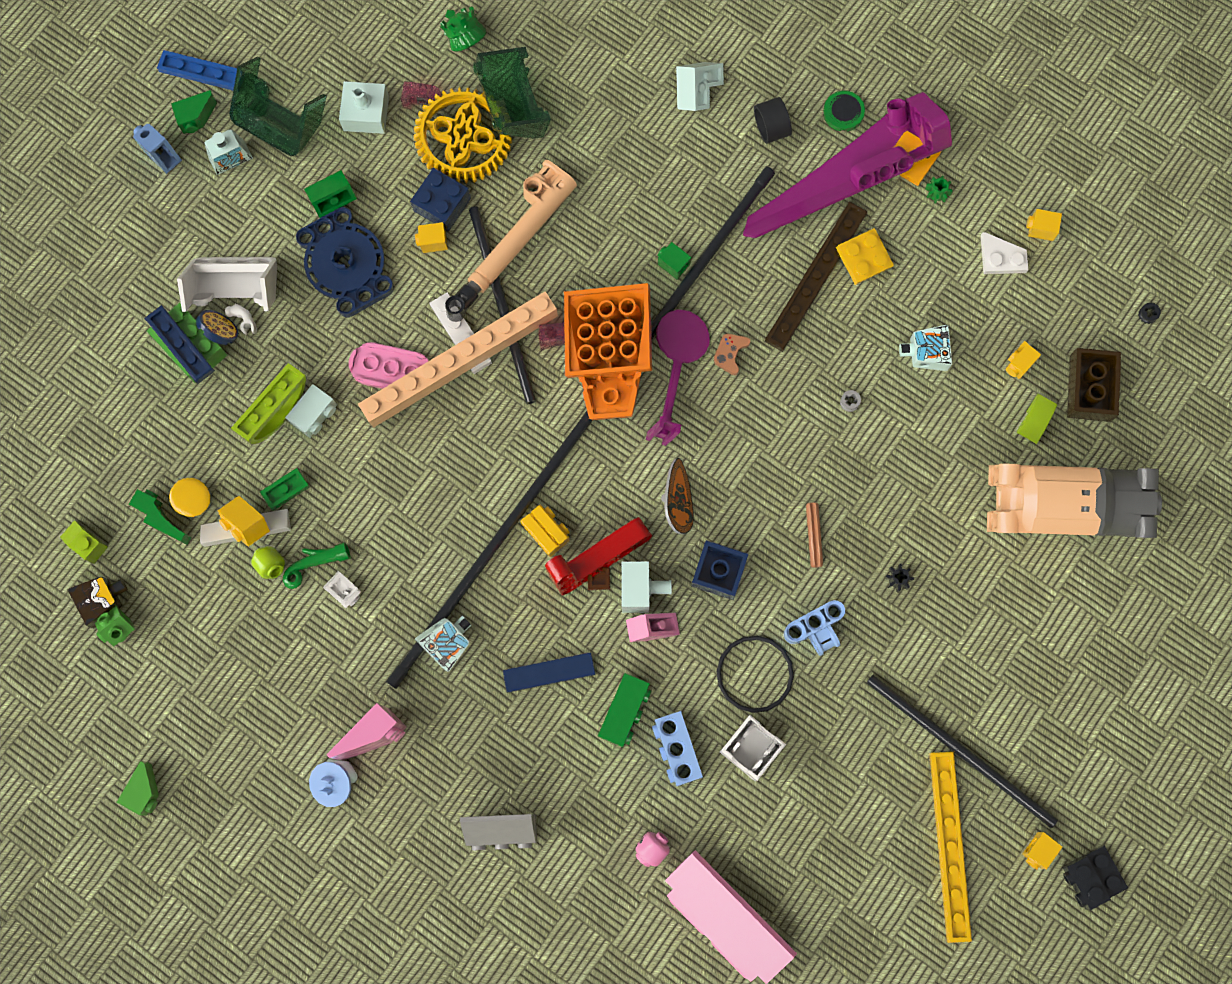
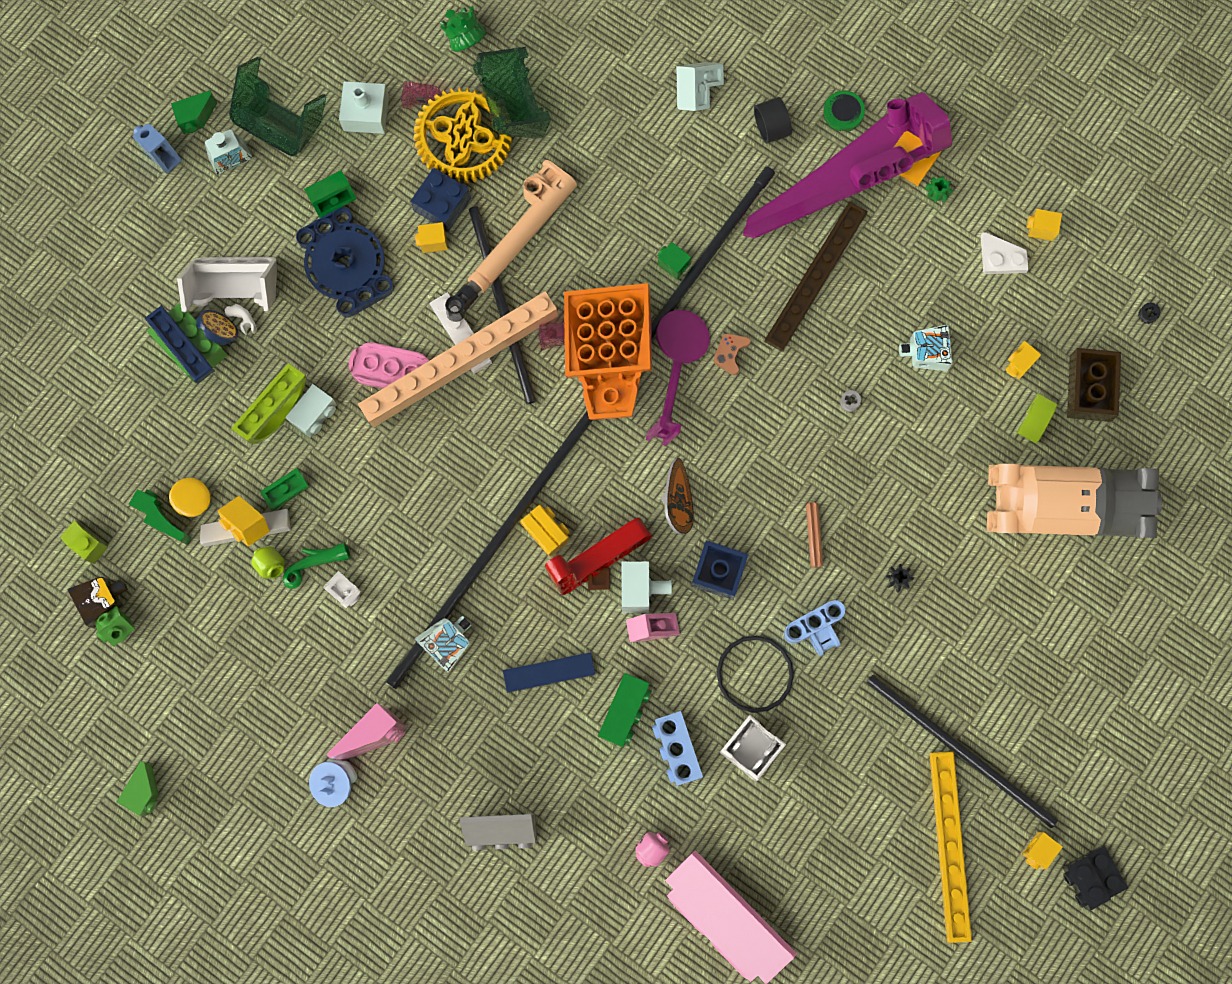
blue plate [157,50,243,92] -> none
yellow plate [836,228,894,285] -> none

